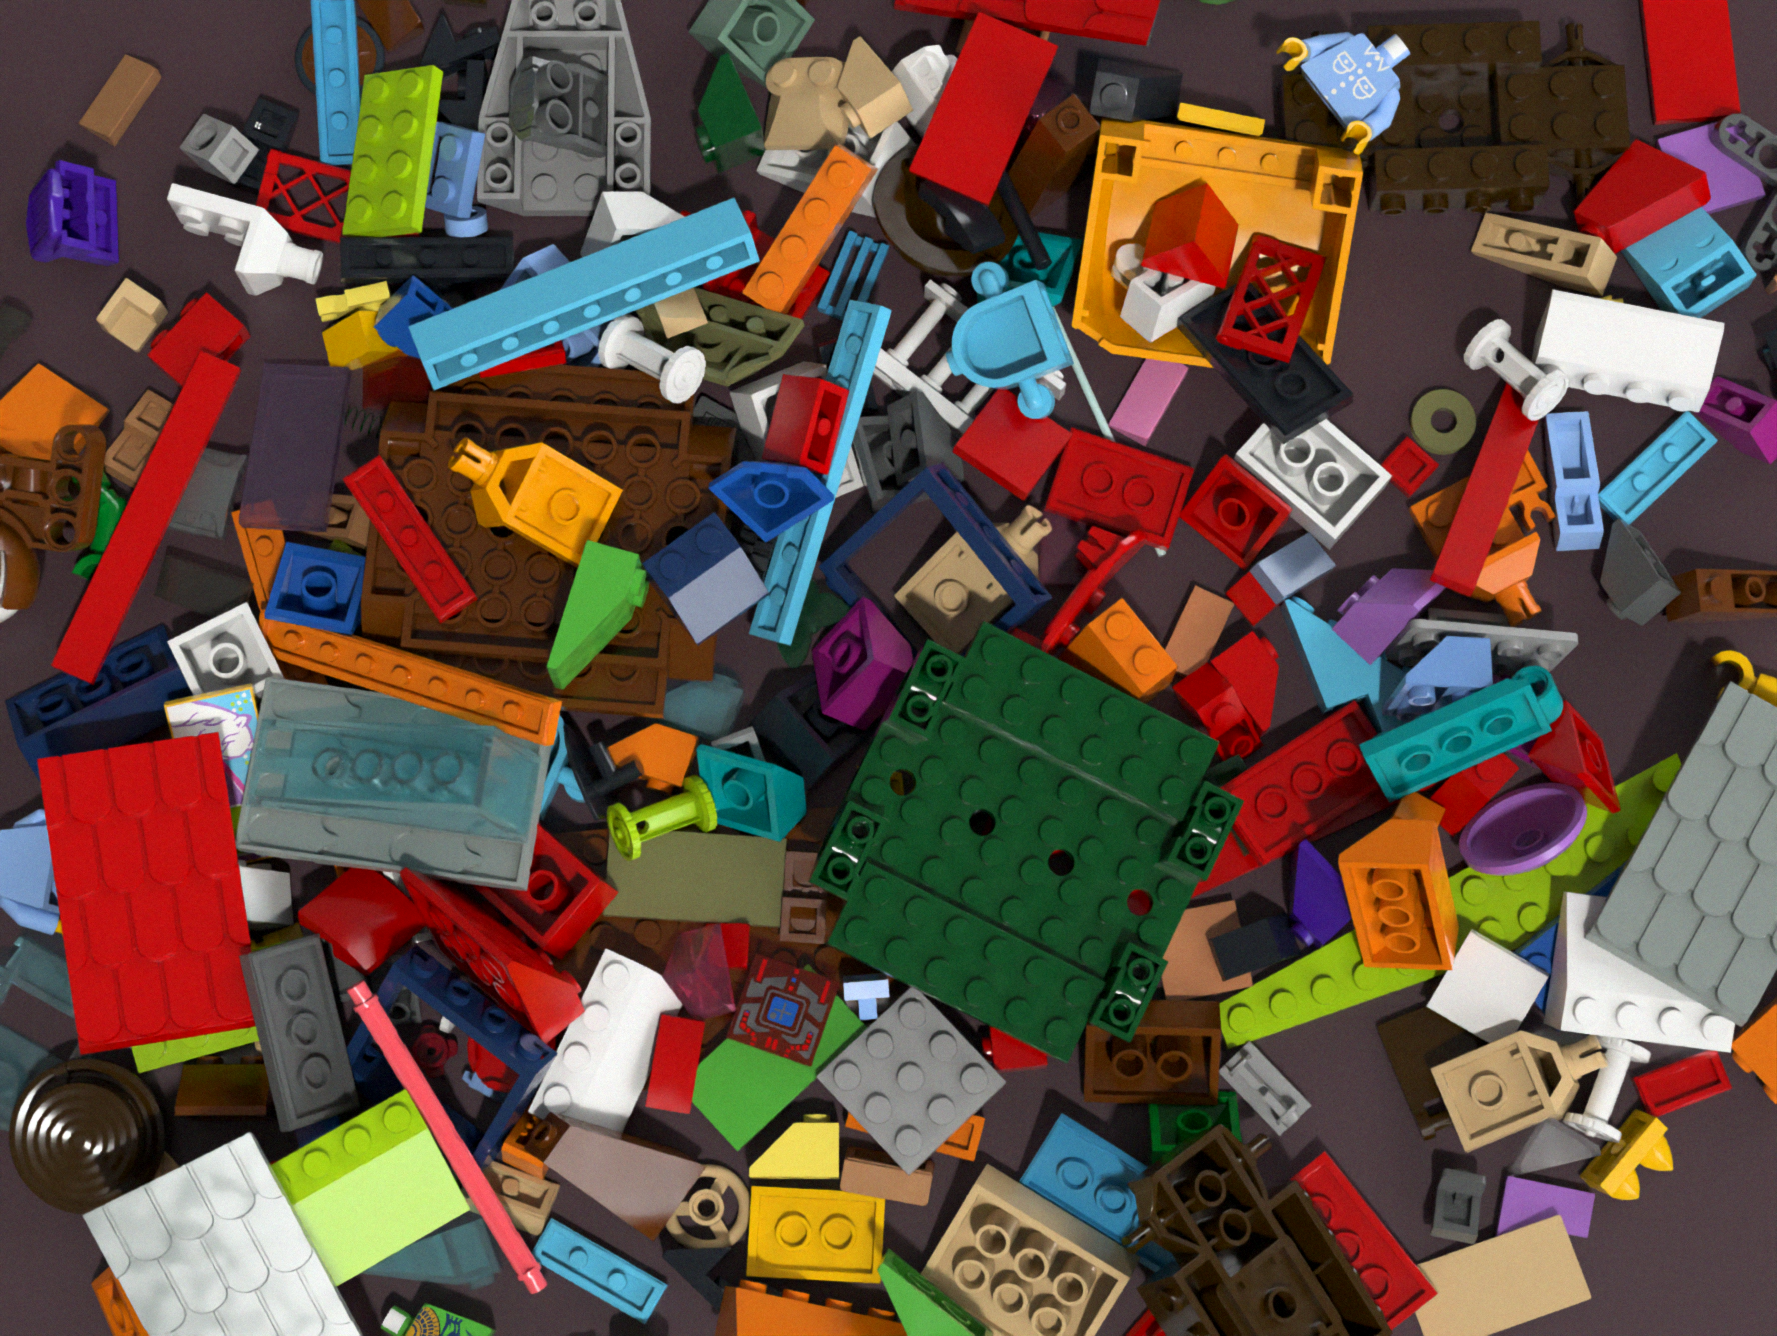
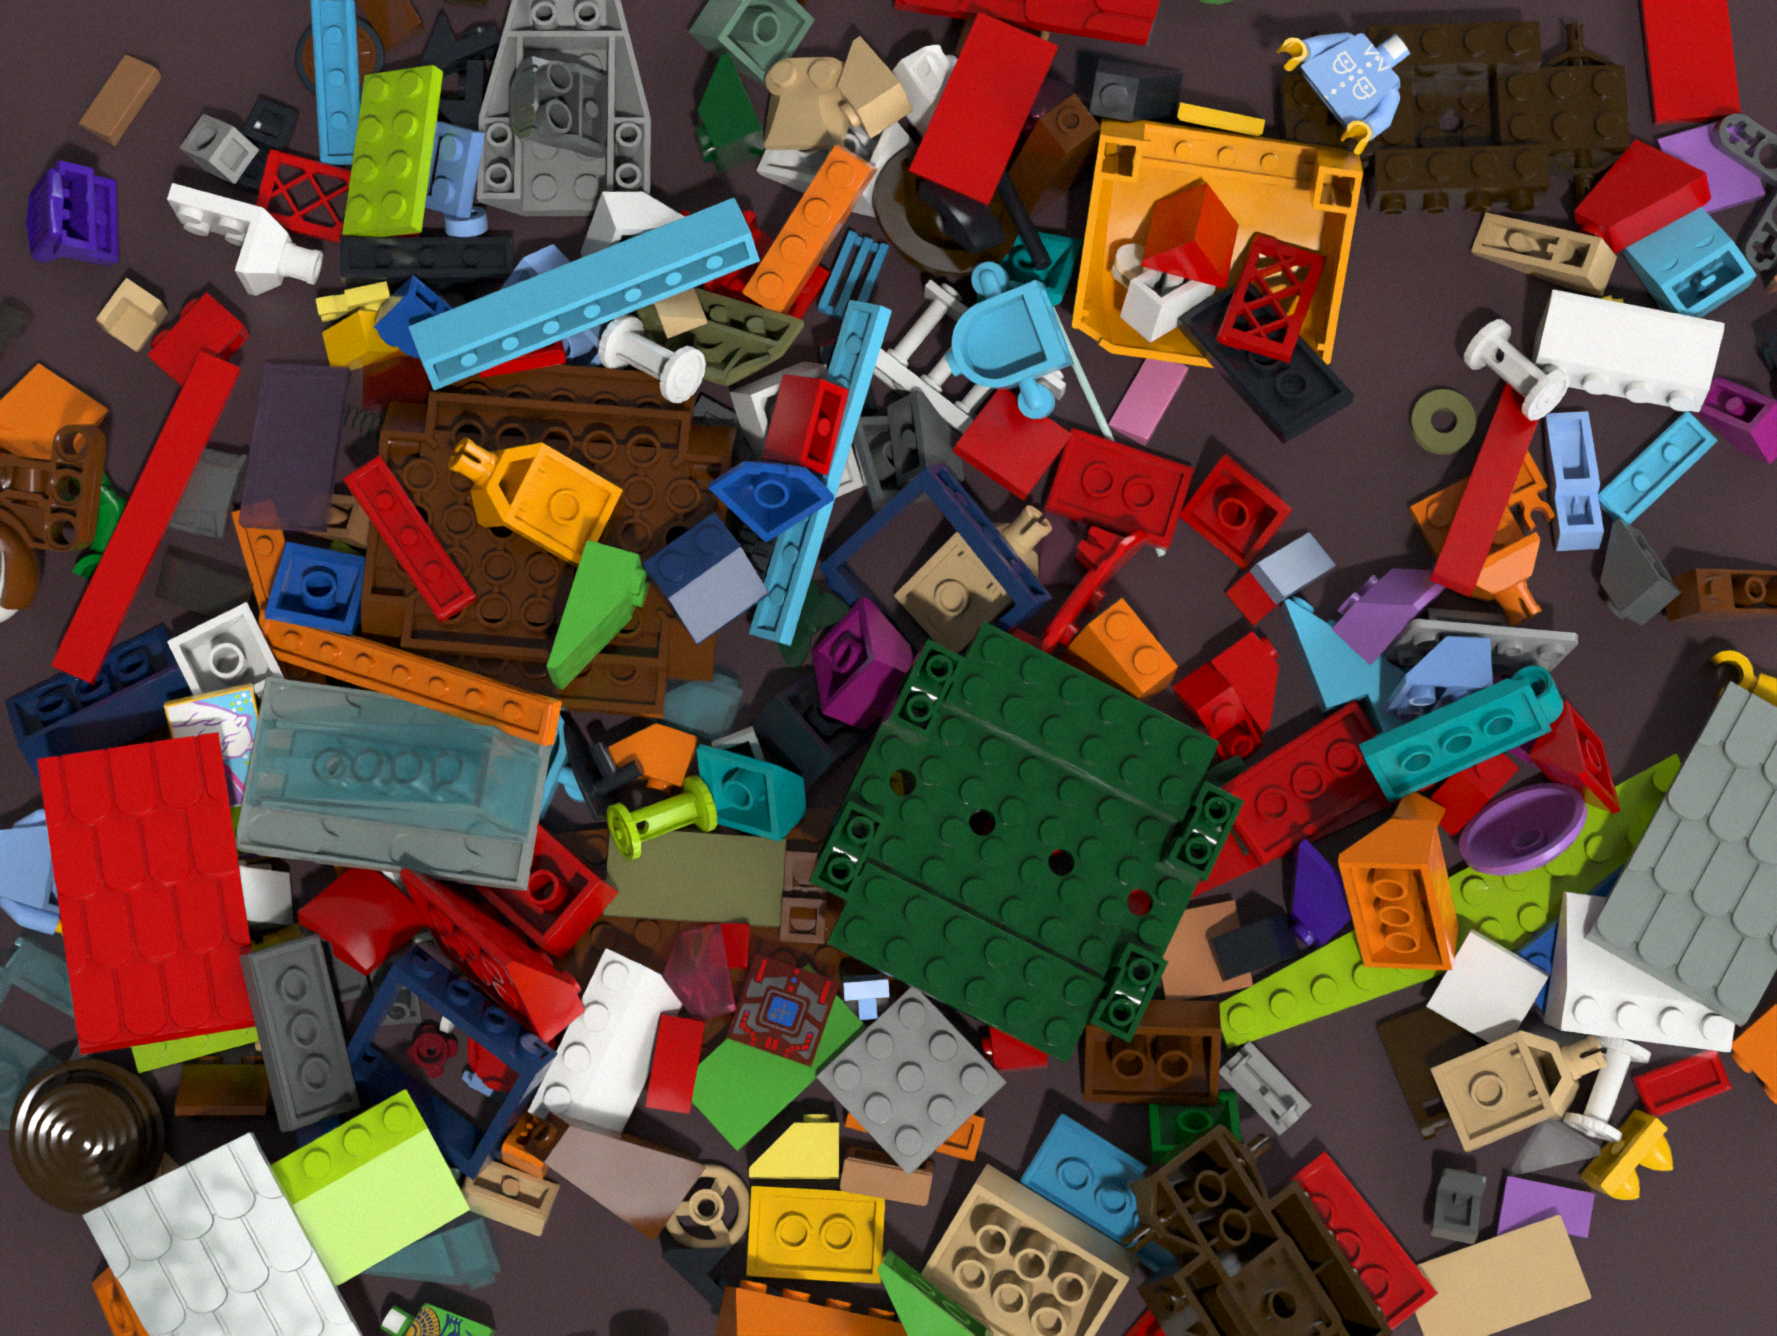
medium nougat slope [103,390,174,489] -> none
coral piece [346,980,548,1294] -> none
medium azure tile [531,1218,668,1324] -> none
nougat tile [1165,585,1235,678] -> none
white brick [1234,419,1392,550] -> none
red tile [1380,436,1439,499] -> none

